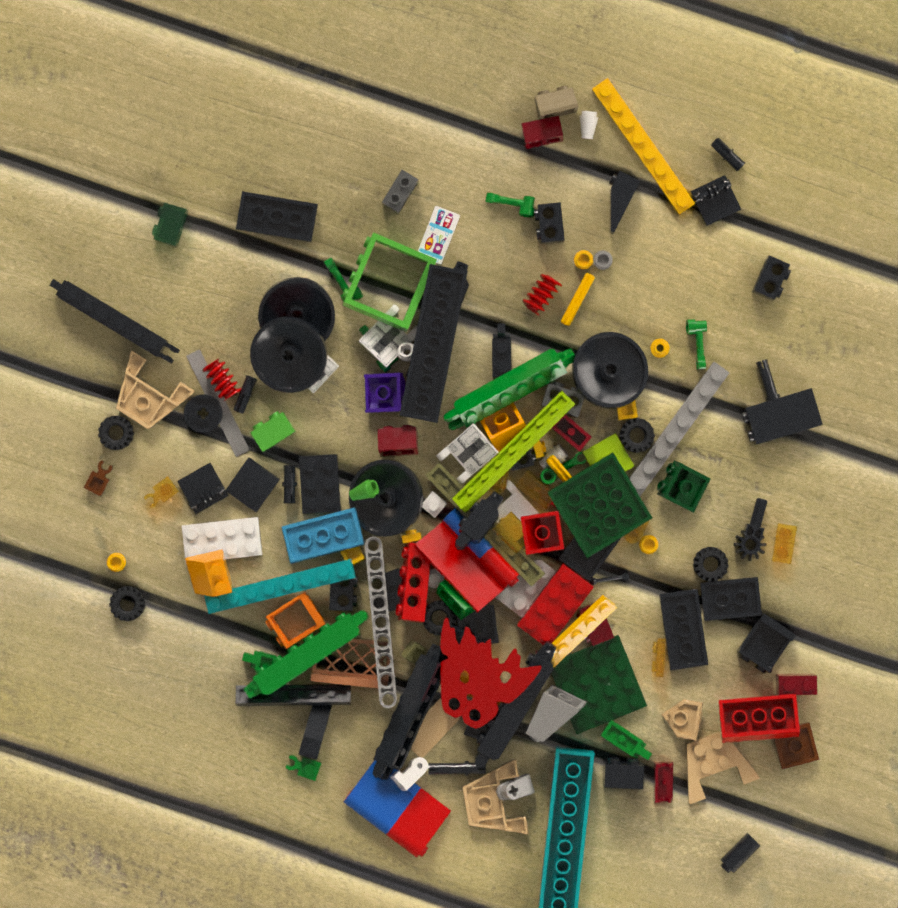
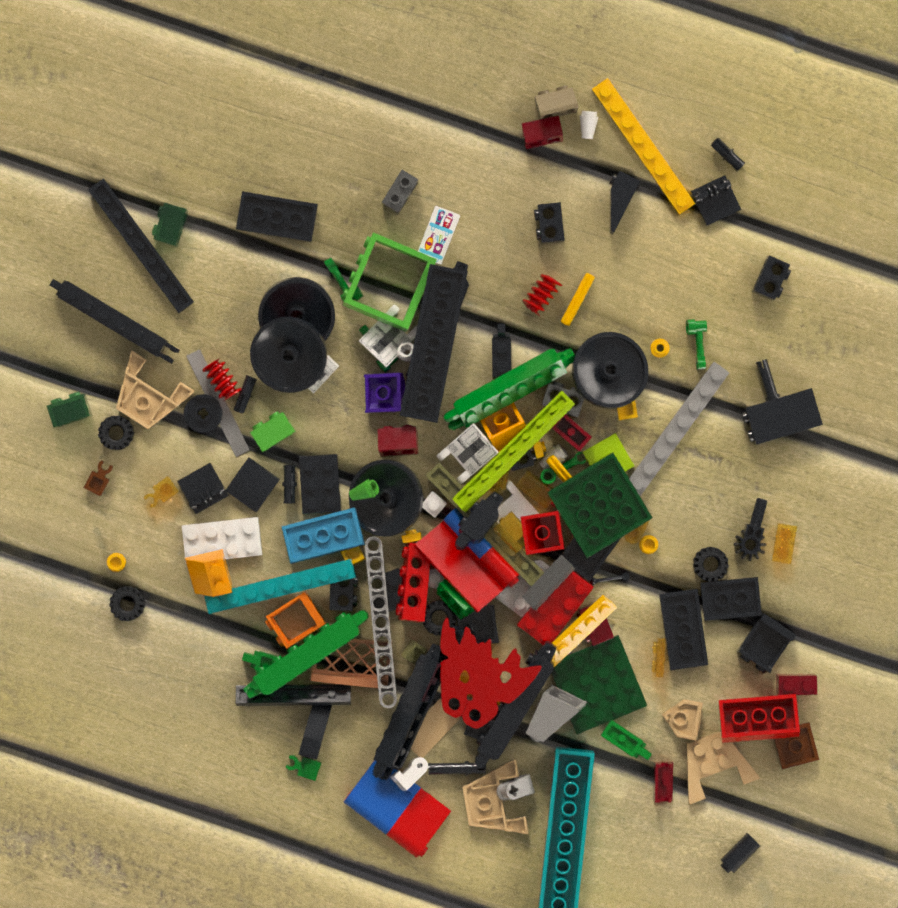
green brick [485,193,535,218] -> none
yellow plate [574,250,593,270] -> none
light grey plate [593,250,612,270] -> none
black brick [602,757,644,789] -> none
black tyre [619,418,655,453] -> none
dark green plate [657,460,711,513] -> none
none -> clear green brick [47,392,93,428]
none -> black plate [88,178,195,314]
none -> dark grey tile [522,555,575,610]

